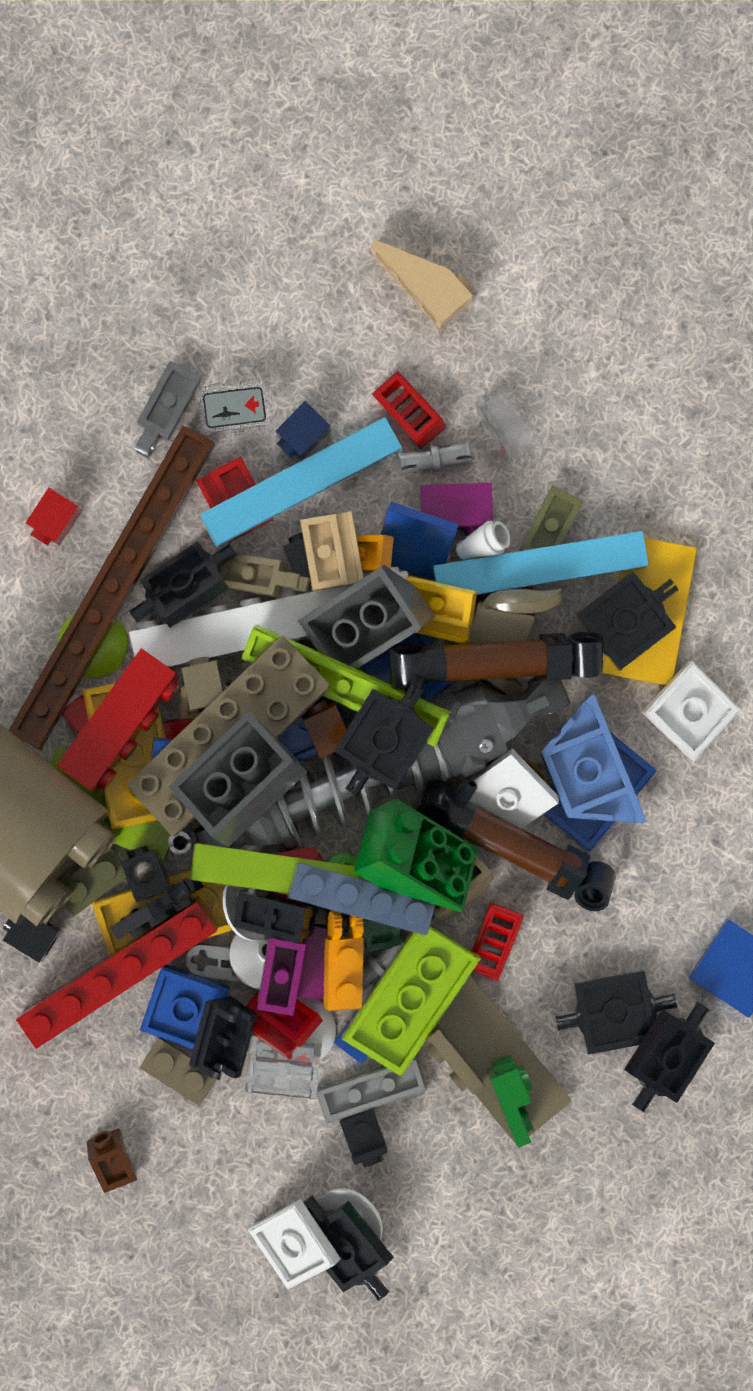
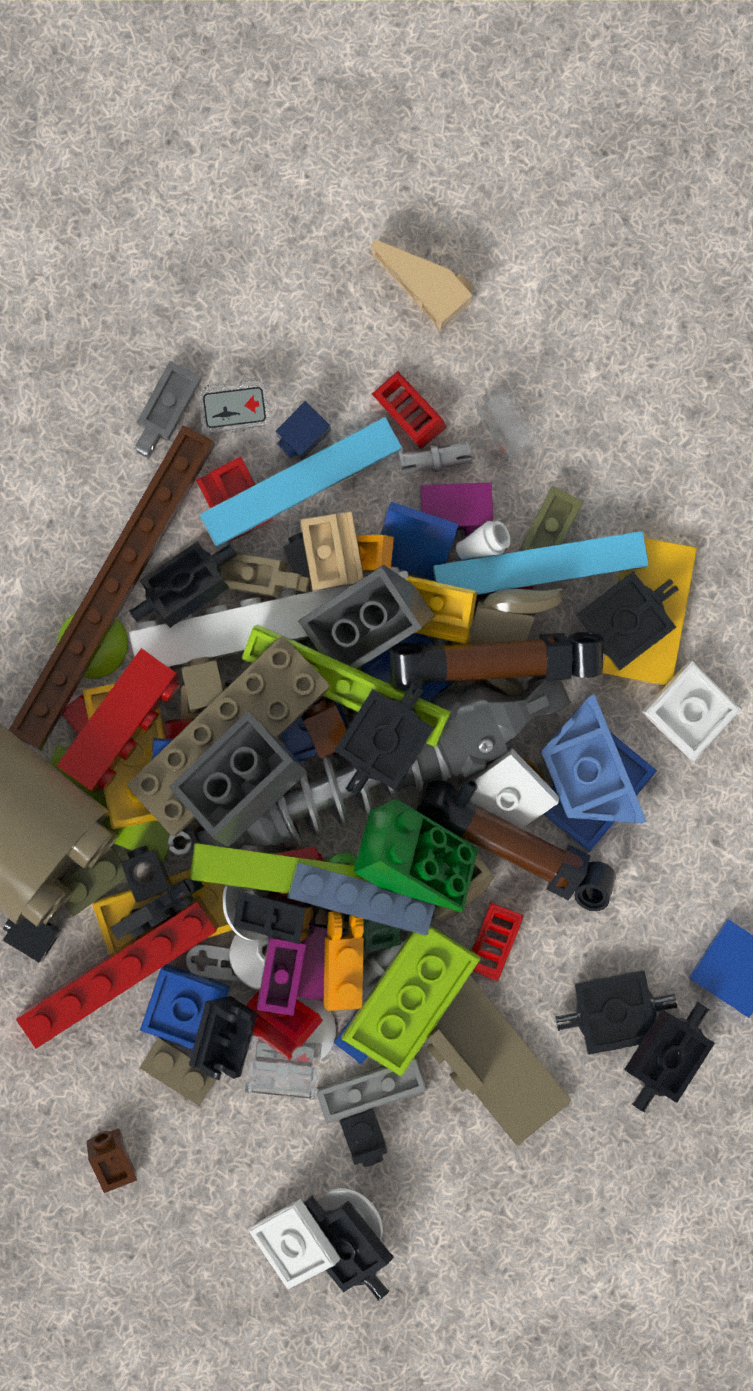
red brick [26,487,83,546] -> none
green plate [486,1055,534,1148] -> none

